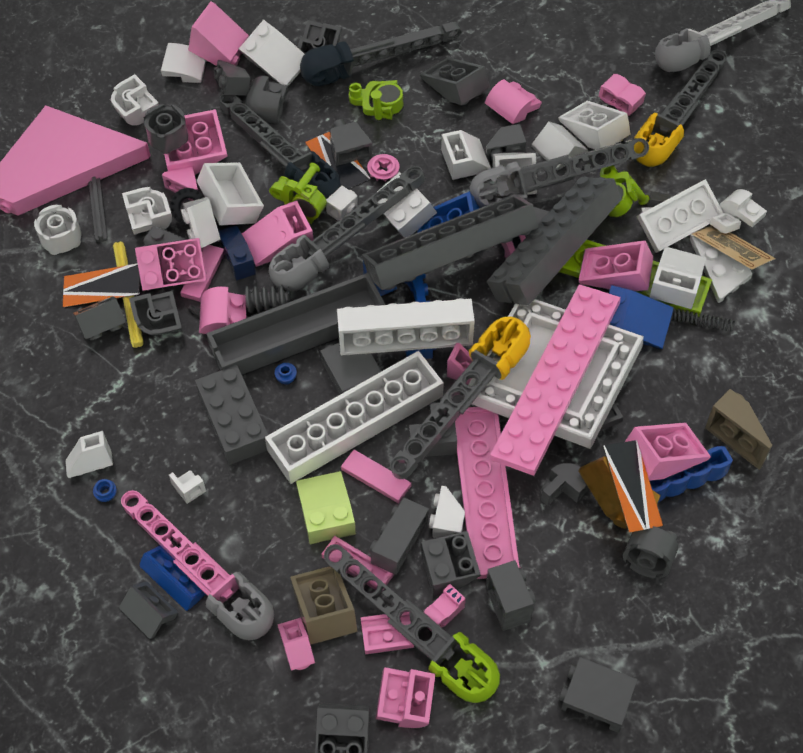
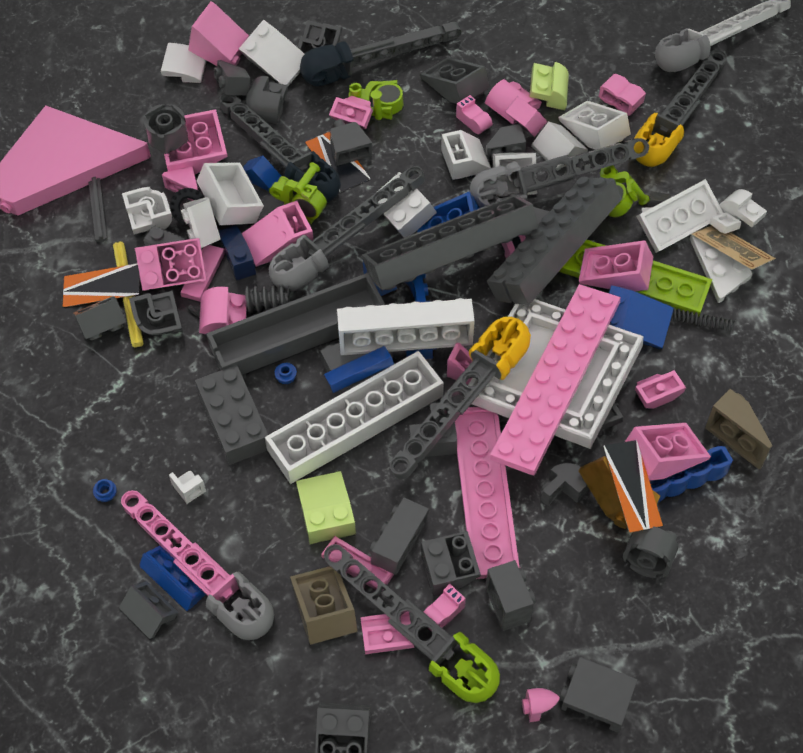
white brick [34,205,81,255] -> none
white slope [66,431,113,478] -> none
white brick [111,74,159,126] -> none
bright pink slope [278,618,315,671] -> none
white brick [326,186,358,221] -> none
bright pink tile [341,450,411,504] -> none
bright pink gear [367,154,399,182] -> none
bright pink brick [375,667,435,728] -> none
white slope [429,486,465,538] -> none
white slope [650,247,707,309] -> none
none -> blue slope [243,155,281,191]
none -> blue slope [324,346,394,393]
none -> bright pink slope [329,96,373,129]
none -> bright pink leg [456,95,493,134]
none -> bright pink slope [505,96,547,137]
none -> bright pink plate [522,688,560,722]
none -> yellowish green brick [529,62,569,110]
none -> bright pink slope [635,370,686,409]

